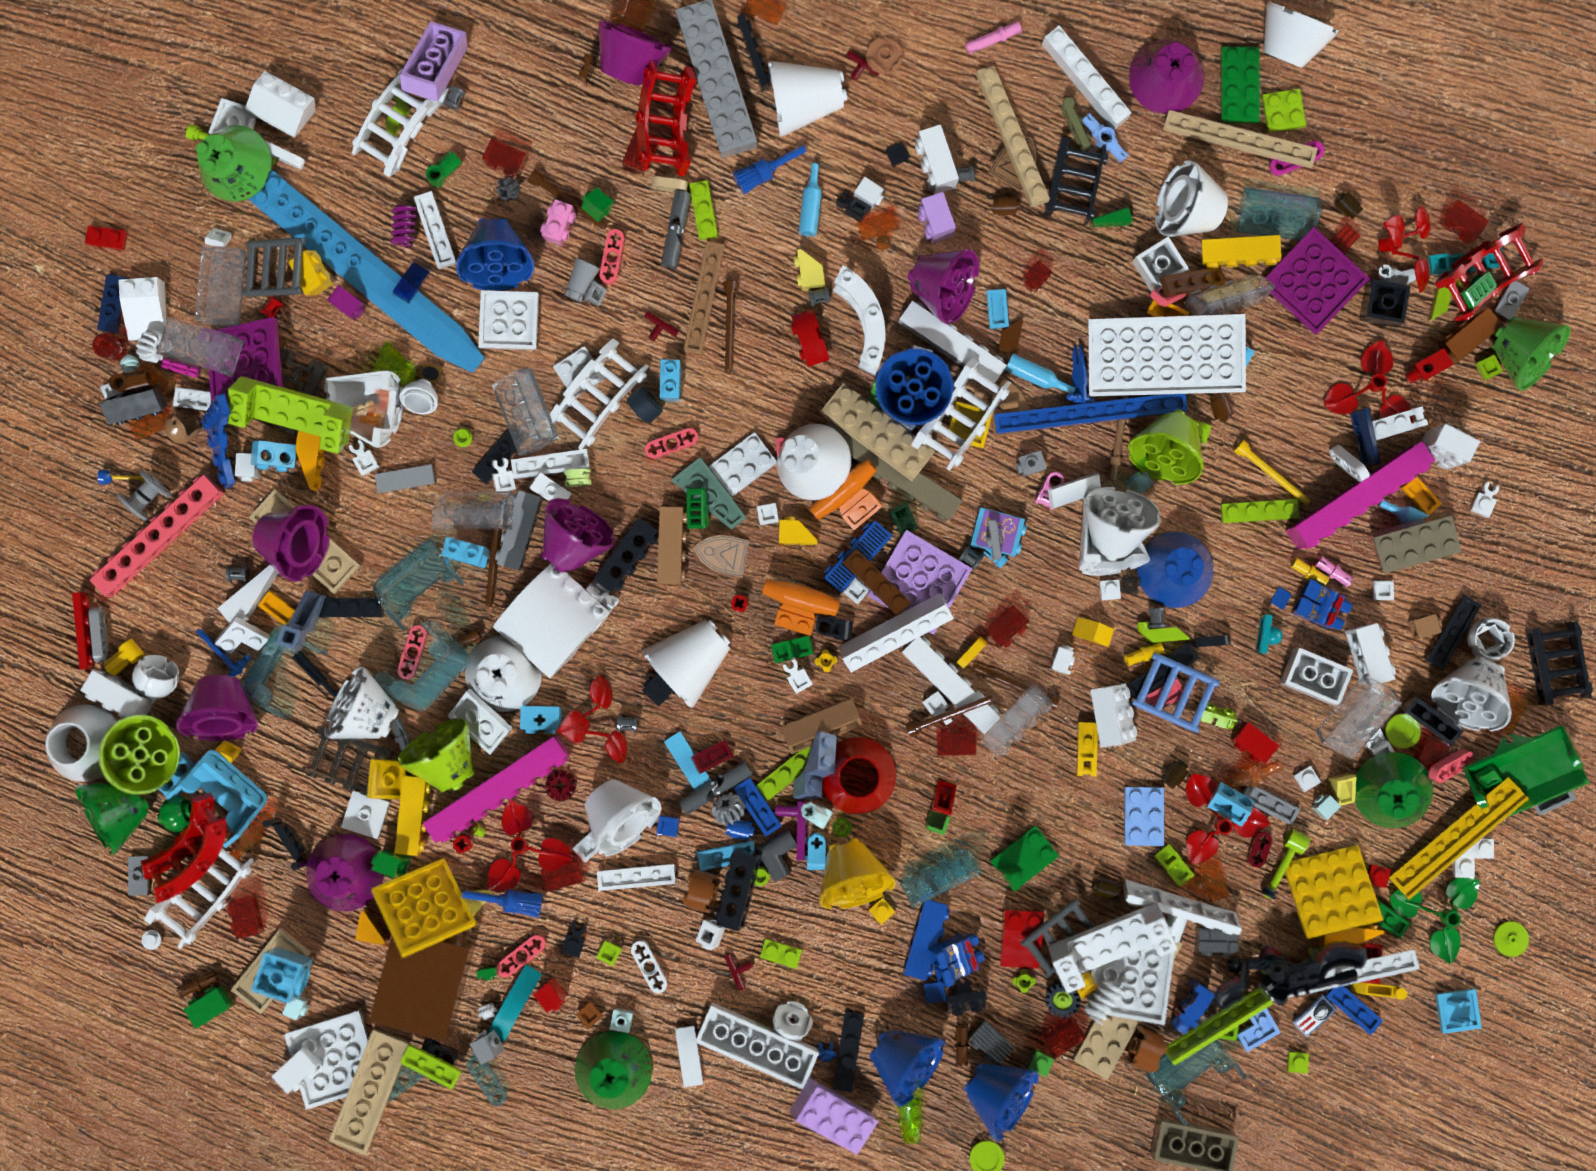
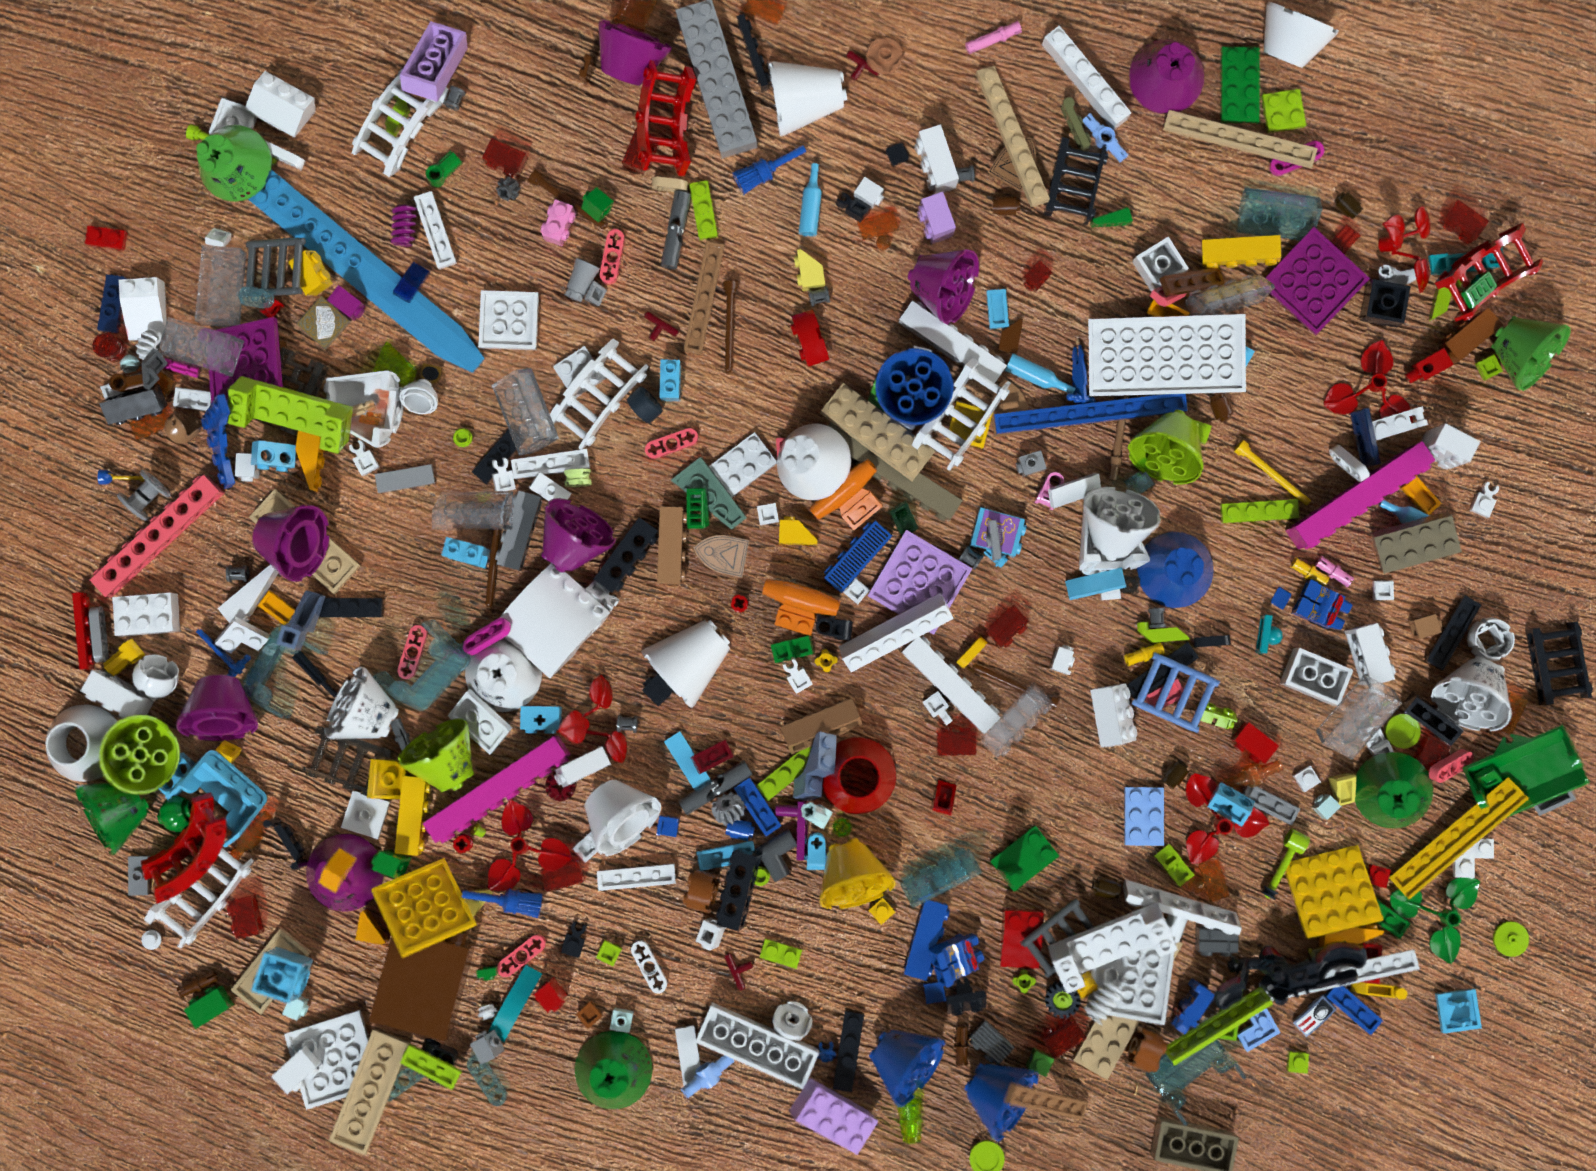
clear light blue windscreen [373,540,464,630] -> none
blue cone [456,219,534,291] -> none
white fence [833,265,885,376] -> none
reddish brown plate [842,549,911,615] -> none
reddish brown piece [906,695,994,737] -> none
bright green panel [925,810,951,835] -> none
yellow slope [1072,617,1114,647] -> none
yellow plate [1076,722,1098,777] -> none
white cone [1155,160,1228,237] -> none
dark red beam [1247,831,1272,868] -> none
light grey plate [1493,281,1530,322] -> none
none -> white brick [112,593,180,636]
none -> dark grey slope [142,348,168,390]
none -> clear light blue plate [238,286,274,308]
none -> tile [296,296,351,350]
none -> light orange slope [319,848,357,893]
none -> dark pink plate [463,618,511,655]
none -> white brick [554,747,611,788]
none -> light blue pin [681,1055,734,1098]
none -> medium nougat tile [1004,1082,1088,1120]
none -> medium azure tile [1065,568,1126,600]

